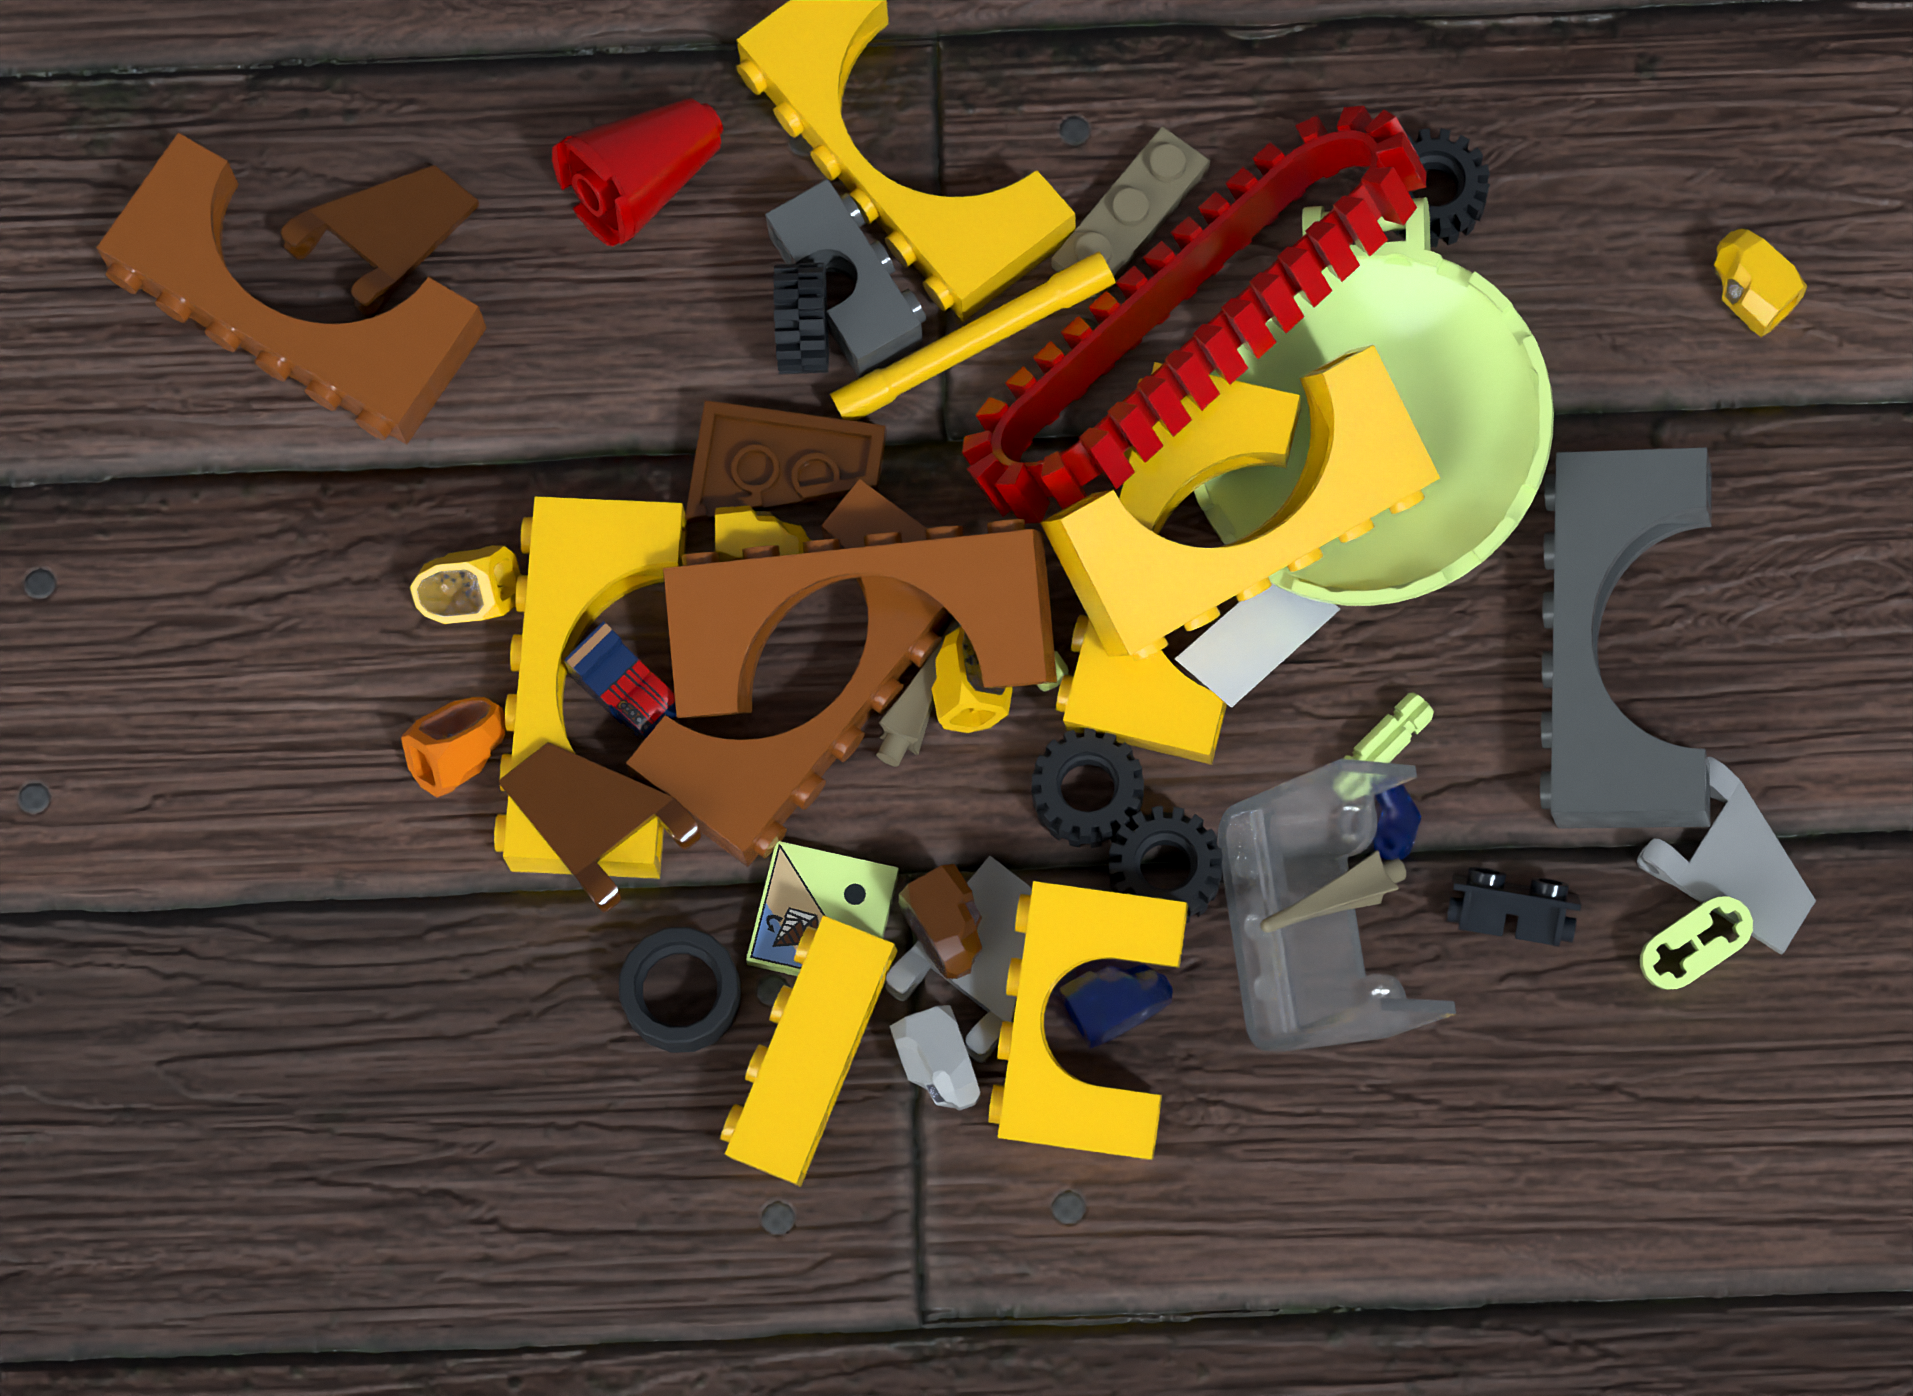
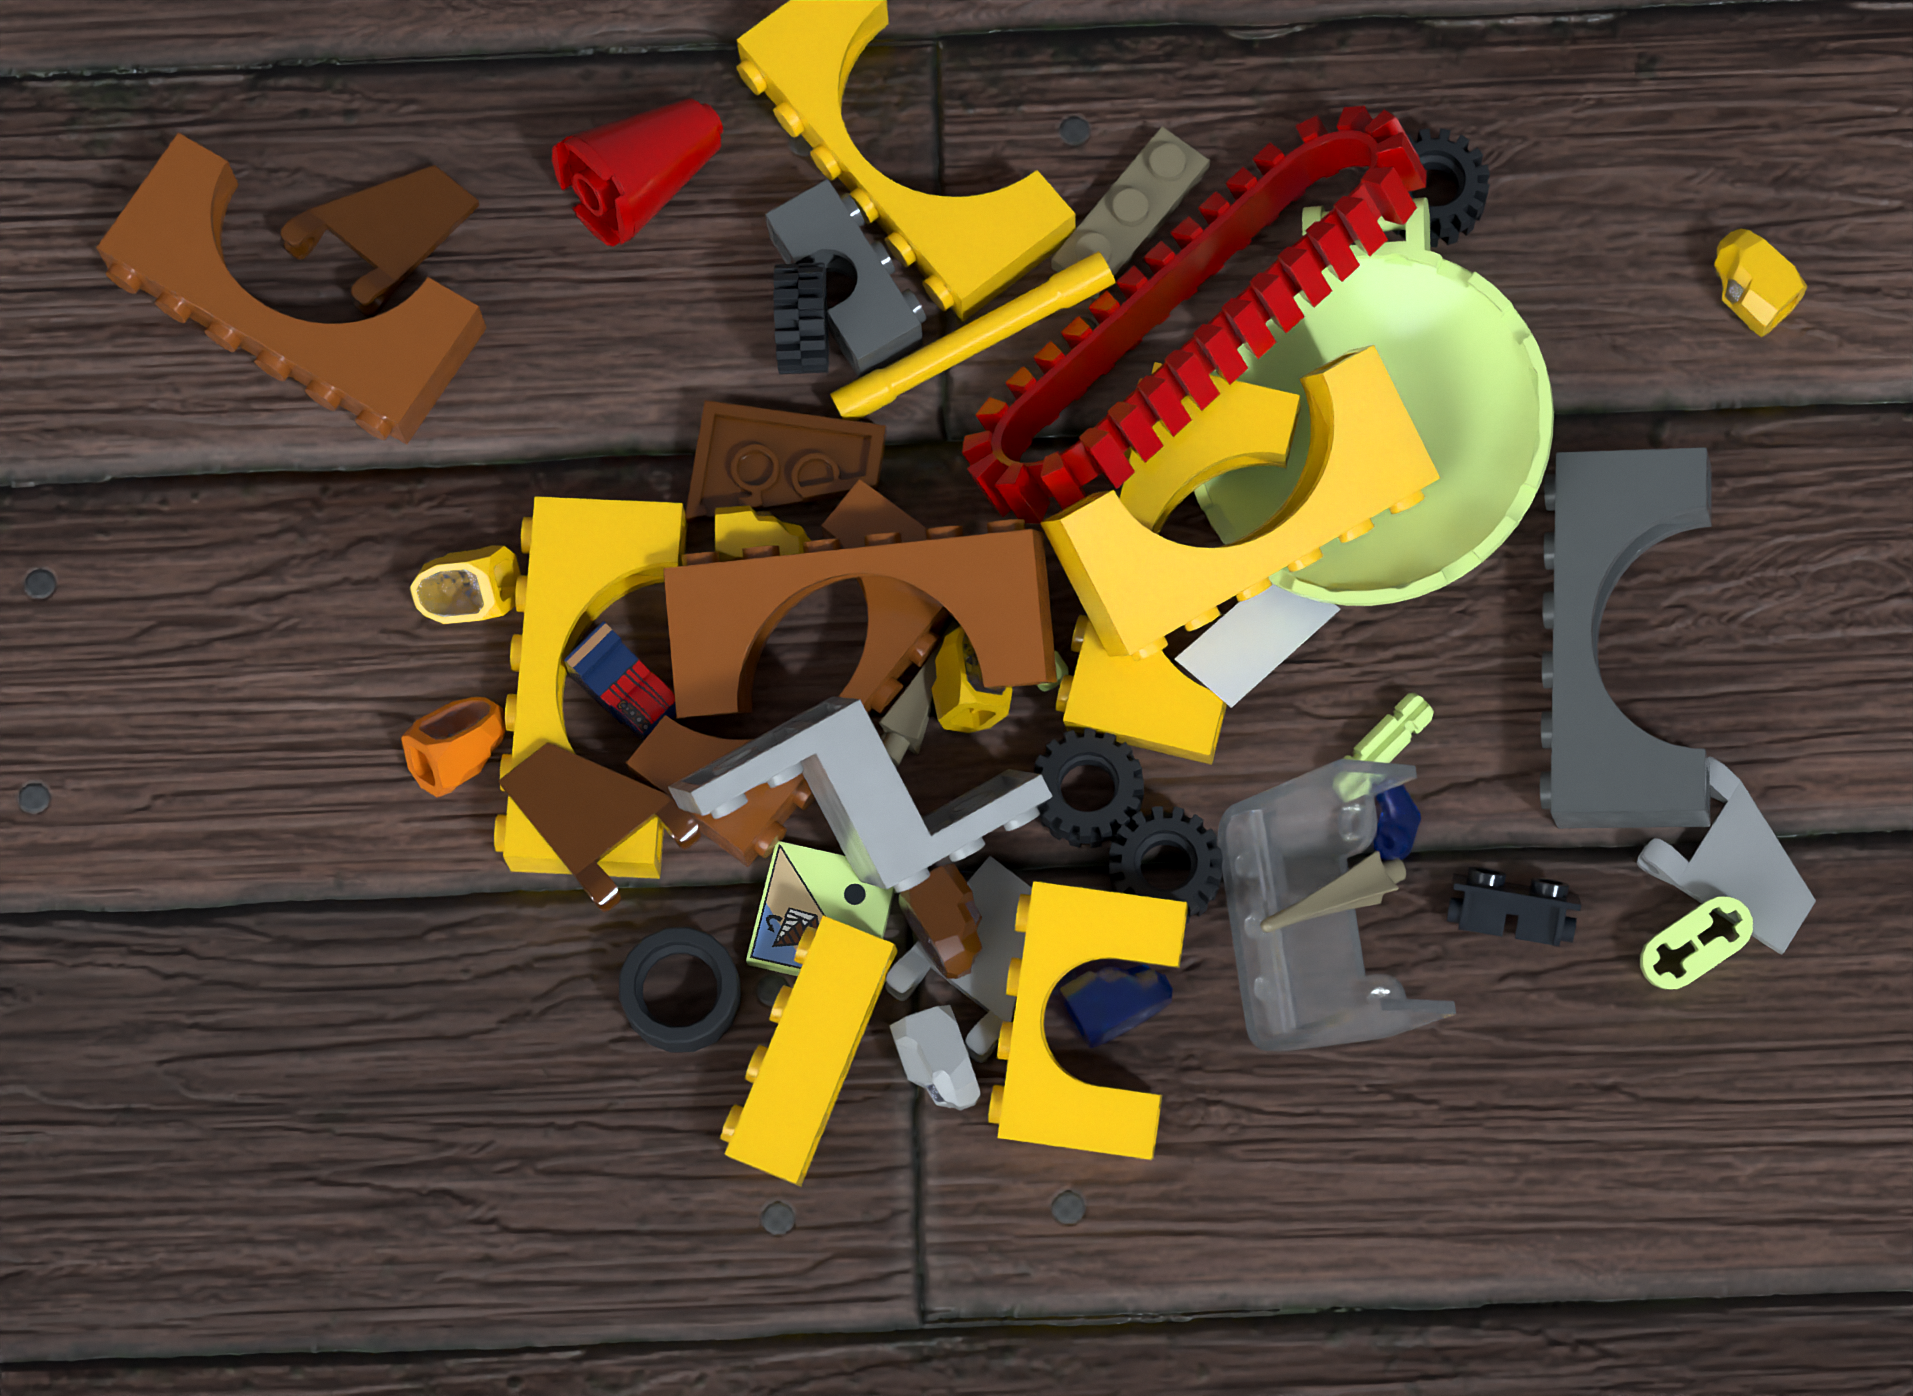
none -> light grey bracket [668,696,1053,893]

